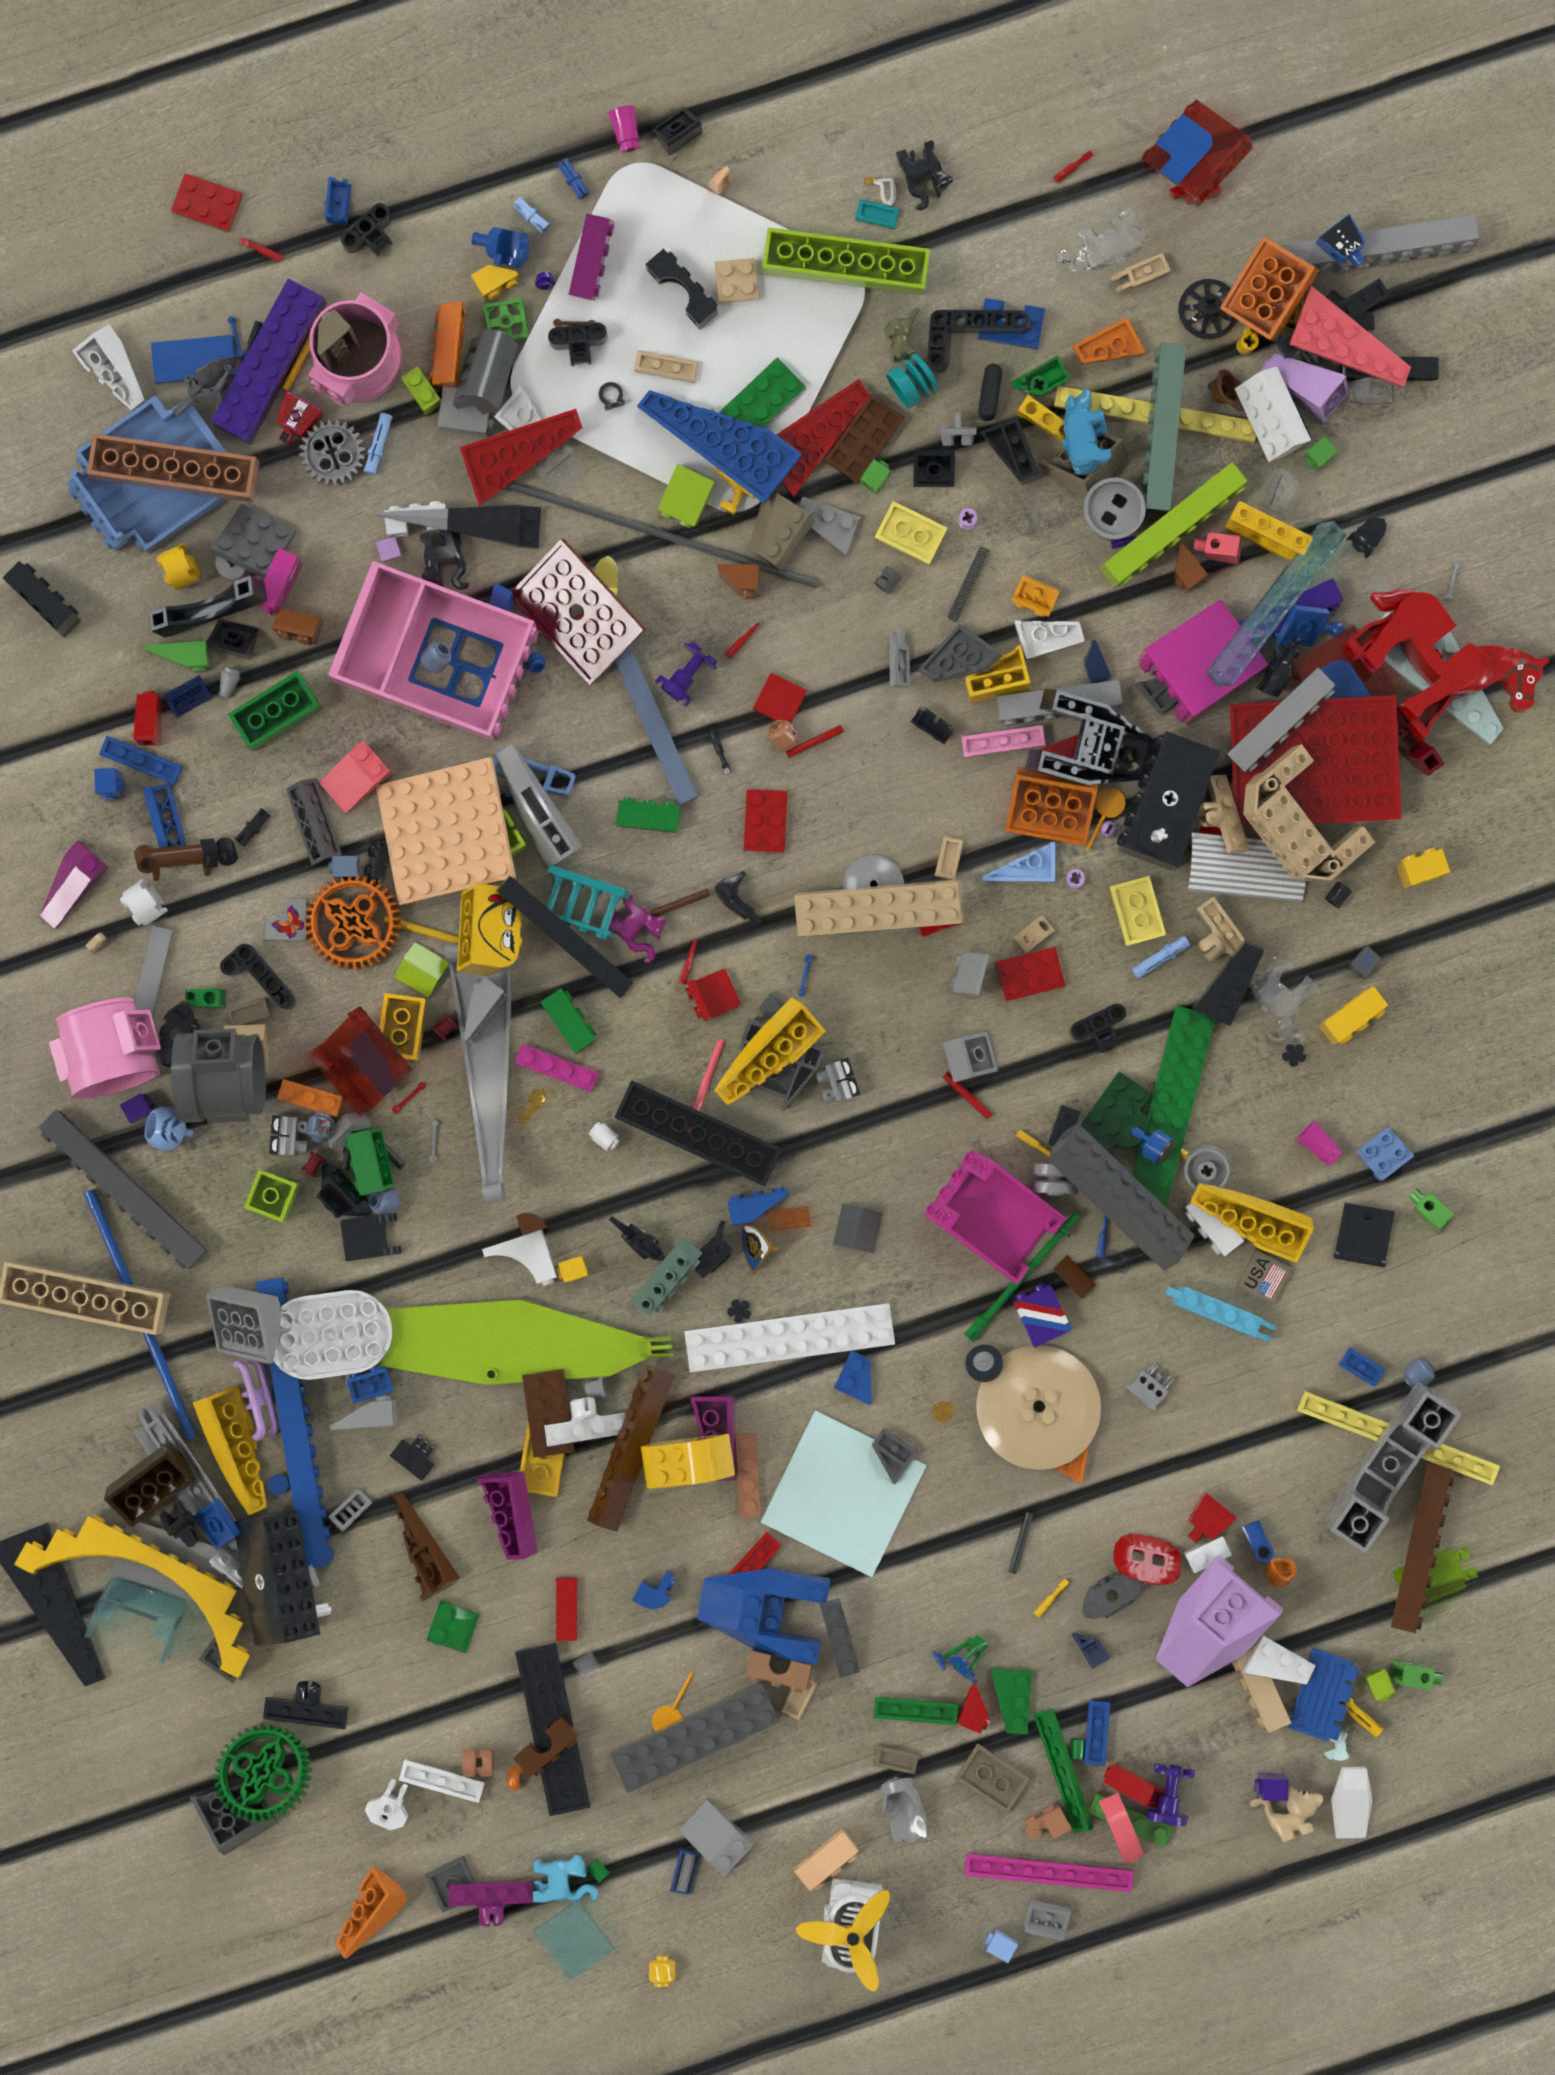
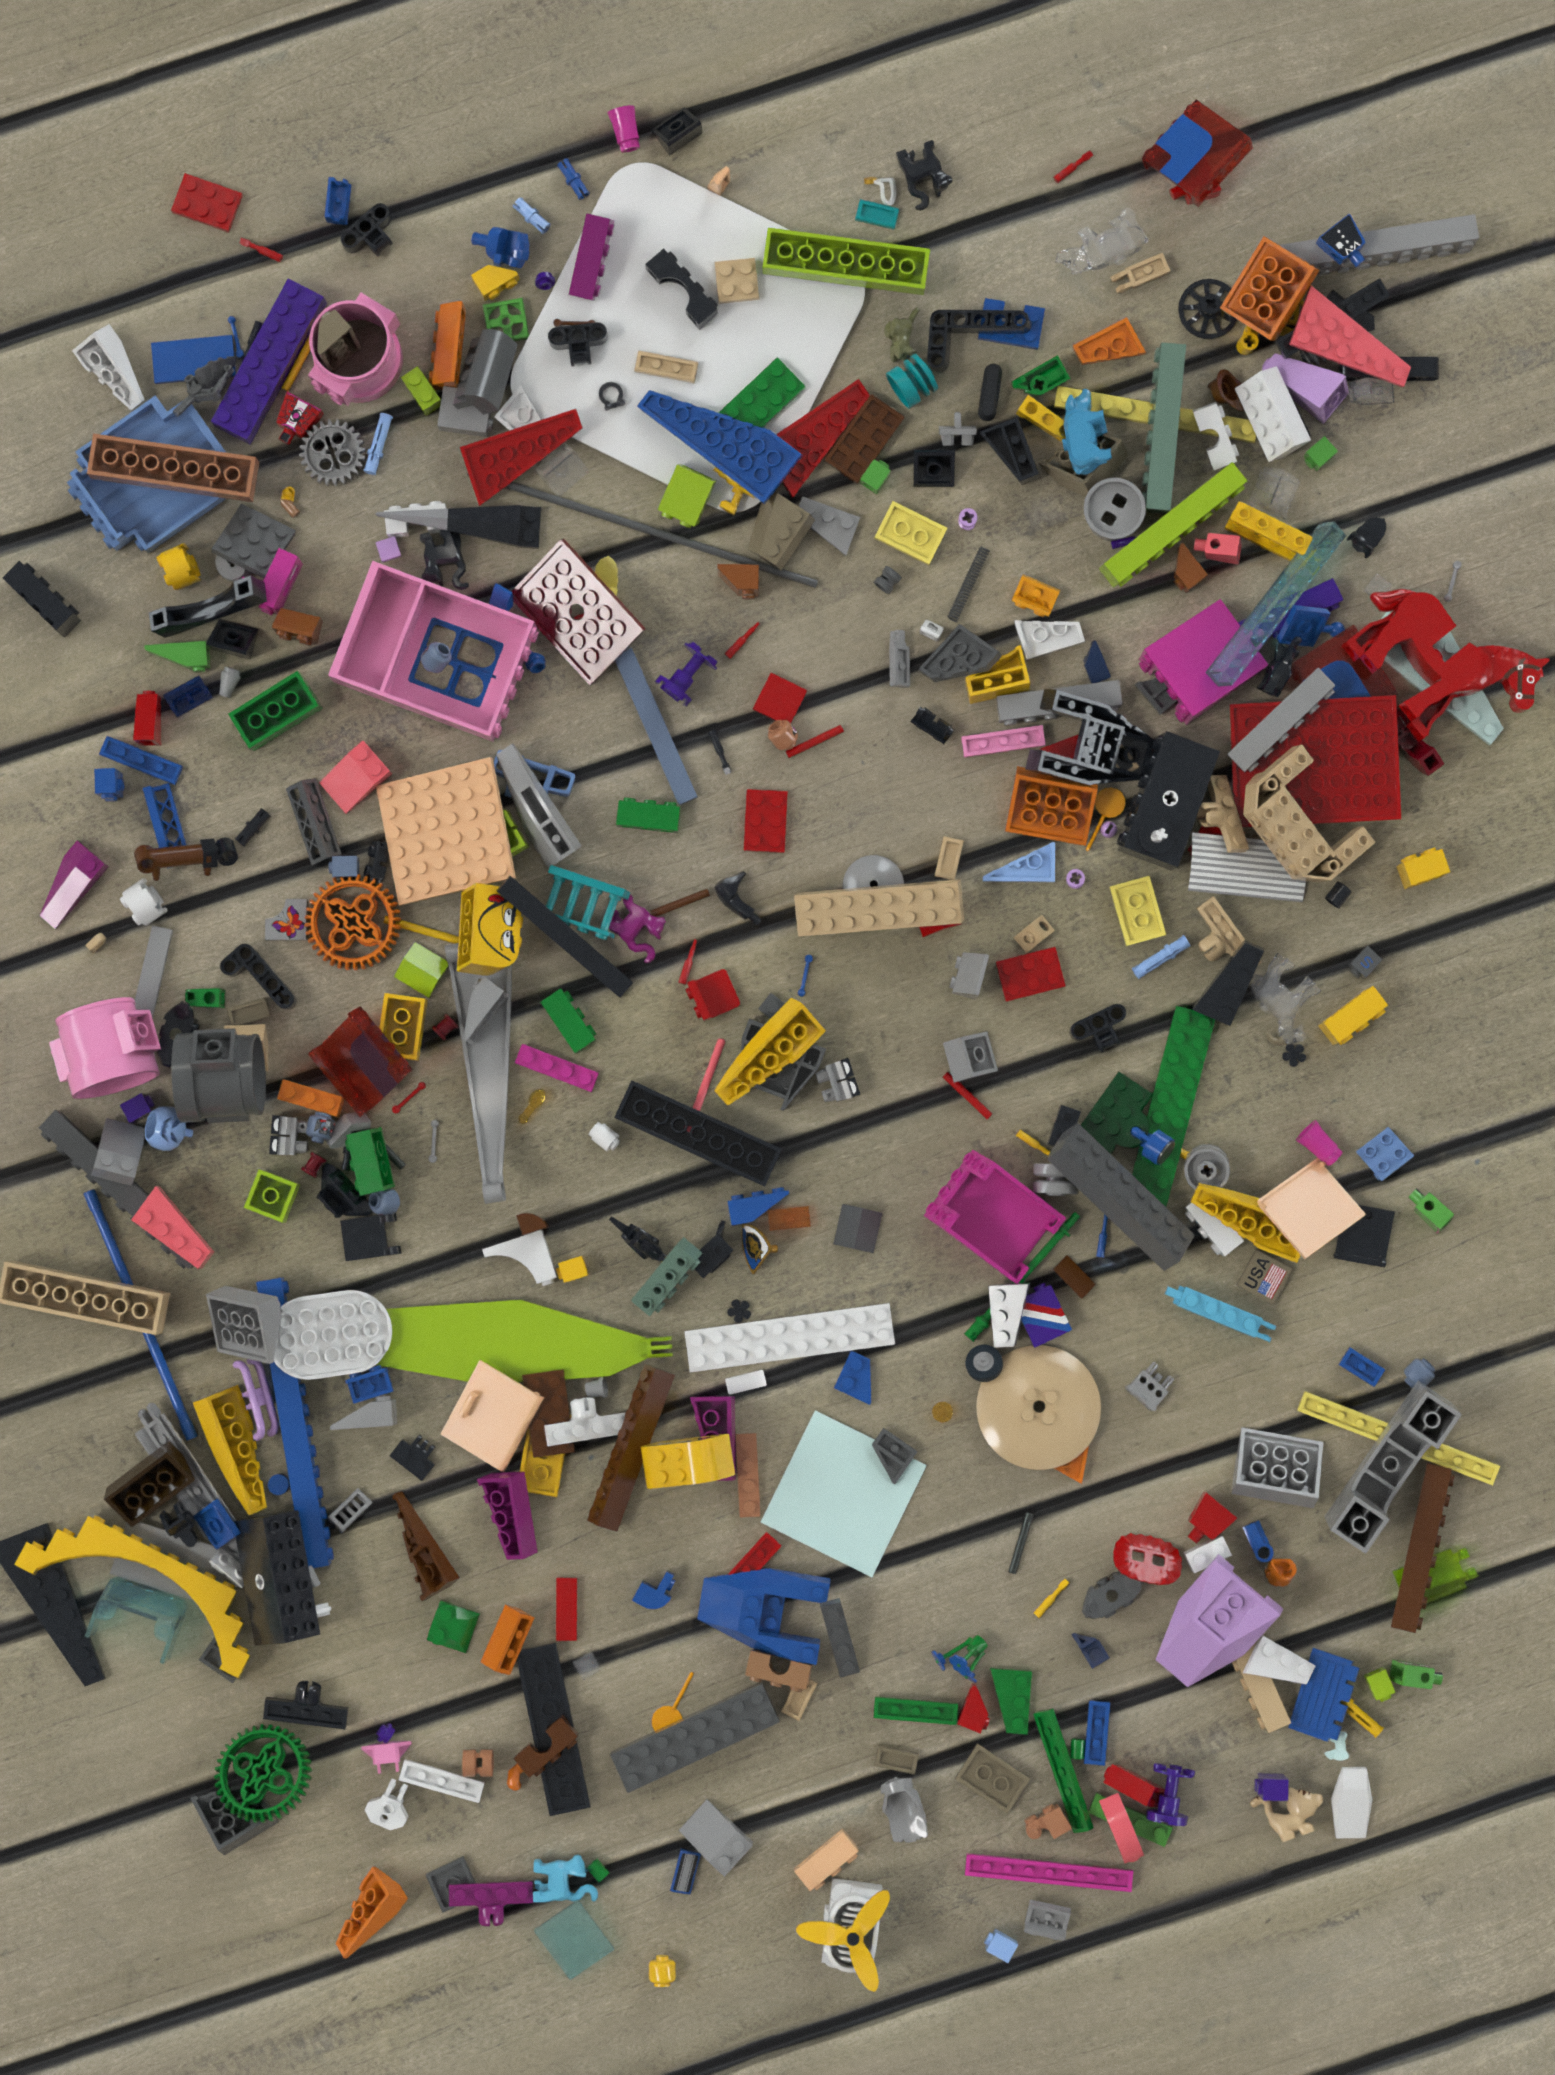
none -> light grey slope [91,1118,145,1186]
none -> coral wedge [131,1186,214,1269]
none -> arm [280,486,300,518]
none -> bright pink piece [361,1741,412,1774]
none -> dark purple plate [376,1723,395,1743]
none -> light nougat container [441,1360,544,1472]
none -> orange brick [481,1604,535,1675]
none -> white sticker [725,1370,767,1395]
none -> white slope [920,620,944,642]
none -> wing [988,1283,1030,1347]
none -> white arch [1193,402,1239,470]
none -> light grey slope [1231,1427,1323,1508]
none -> light nougat container [1257,1158,1366,1259]

